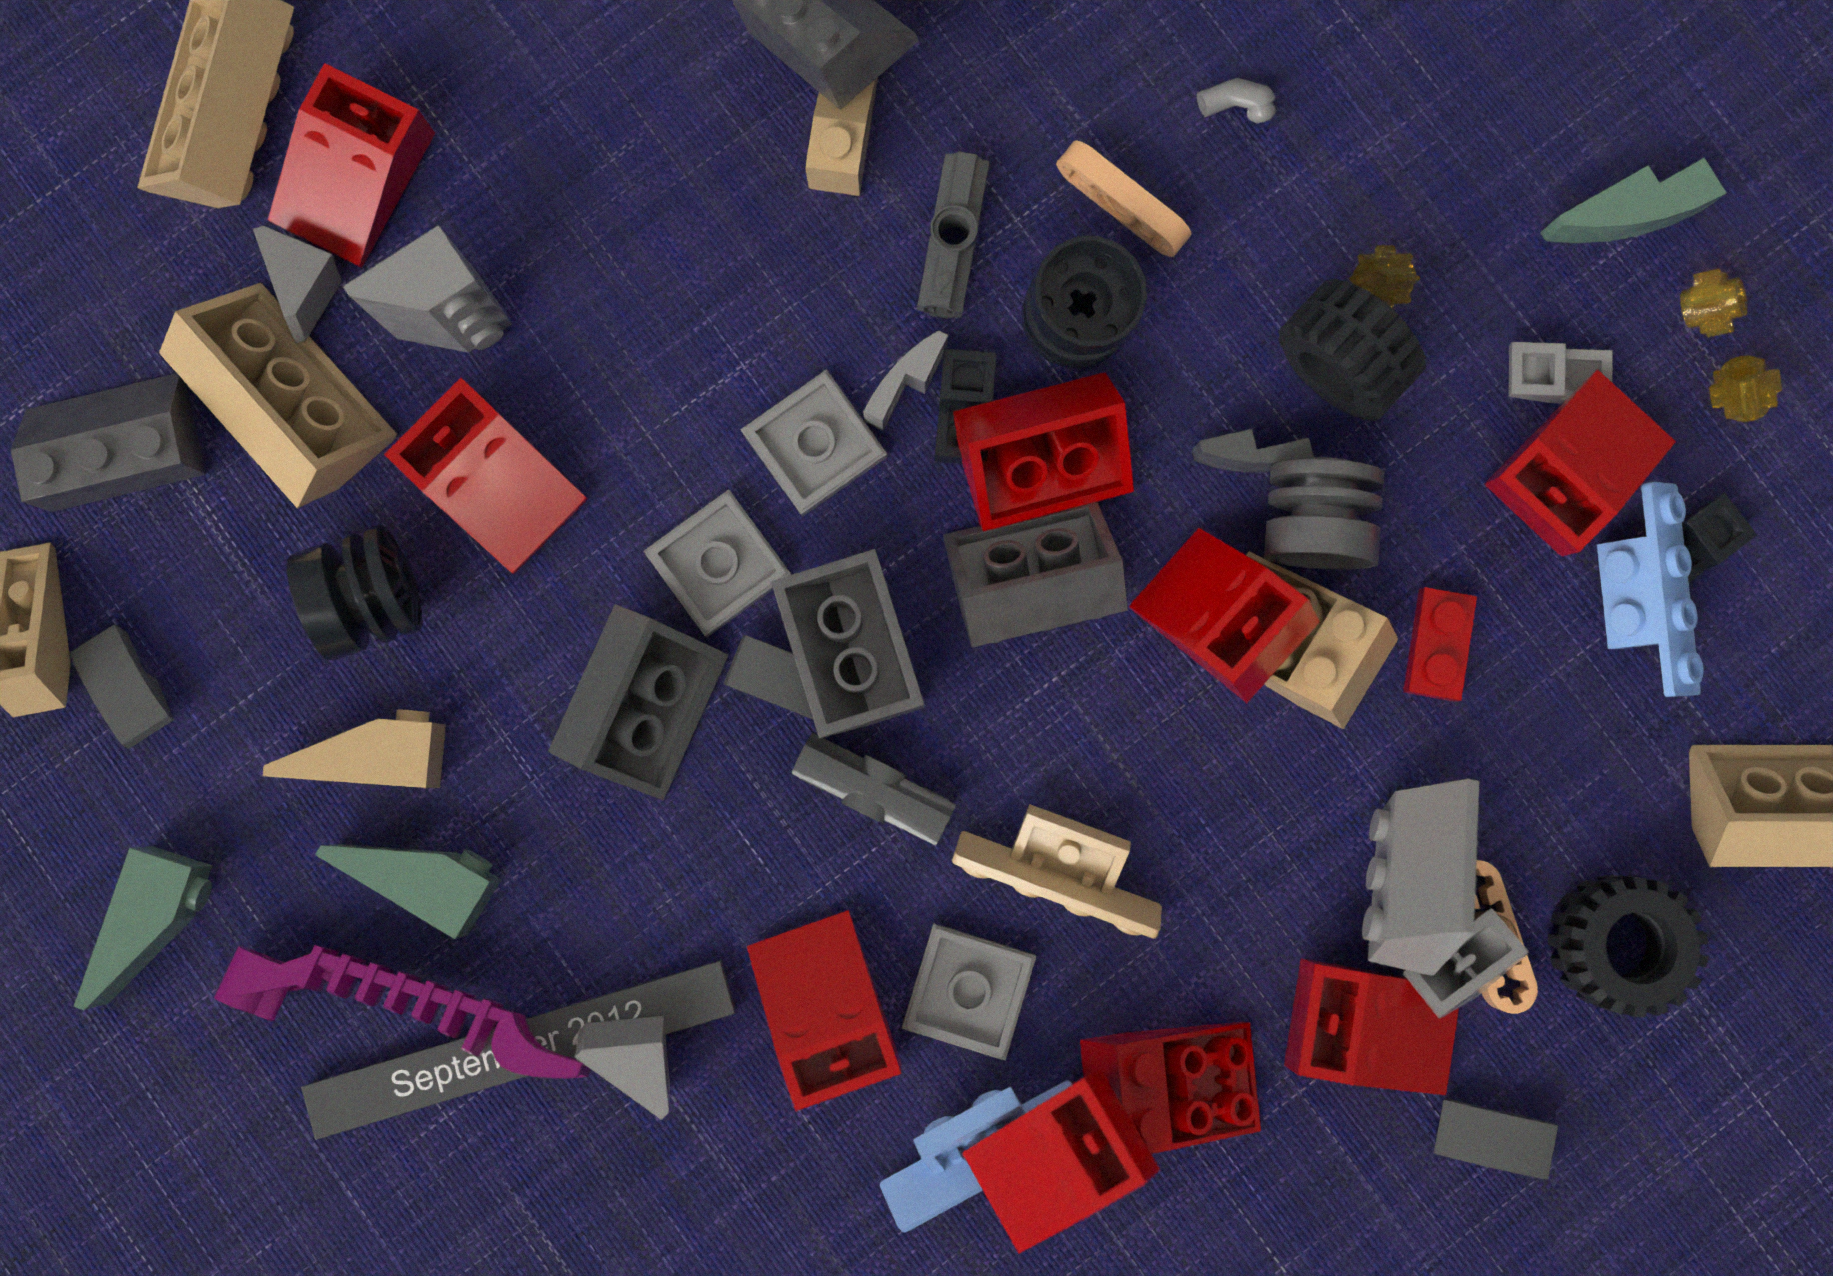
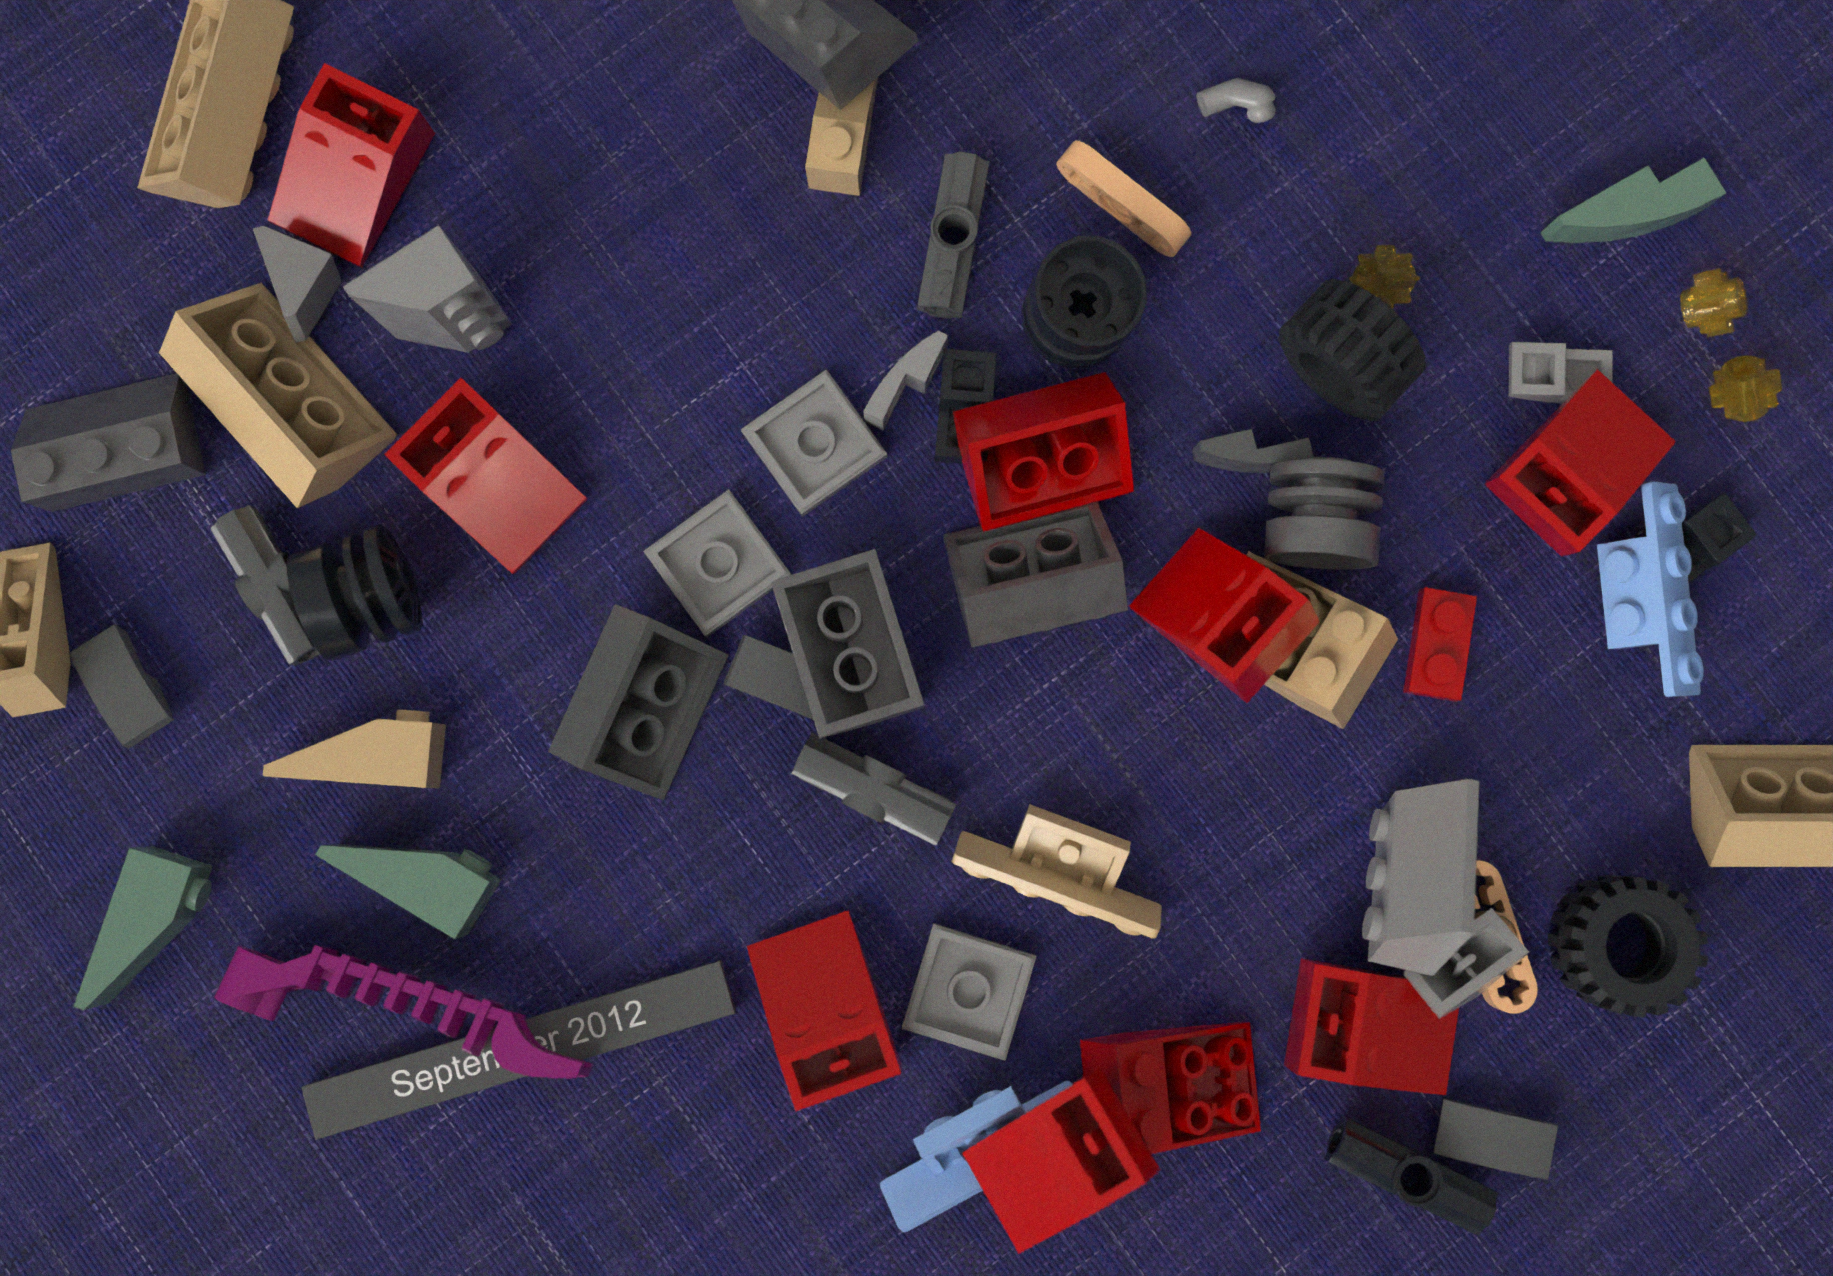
light grey slope [575,1016,670,1120] -> none
none -> dark grey piece [210,505,321,666]
none -> black piece [1325,1116,1498,1236]

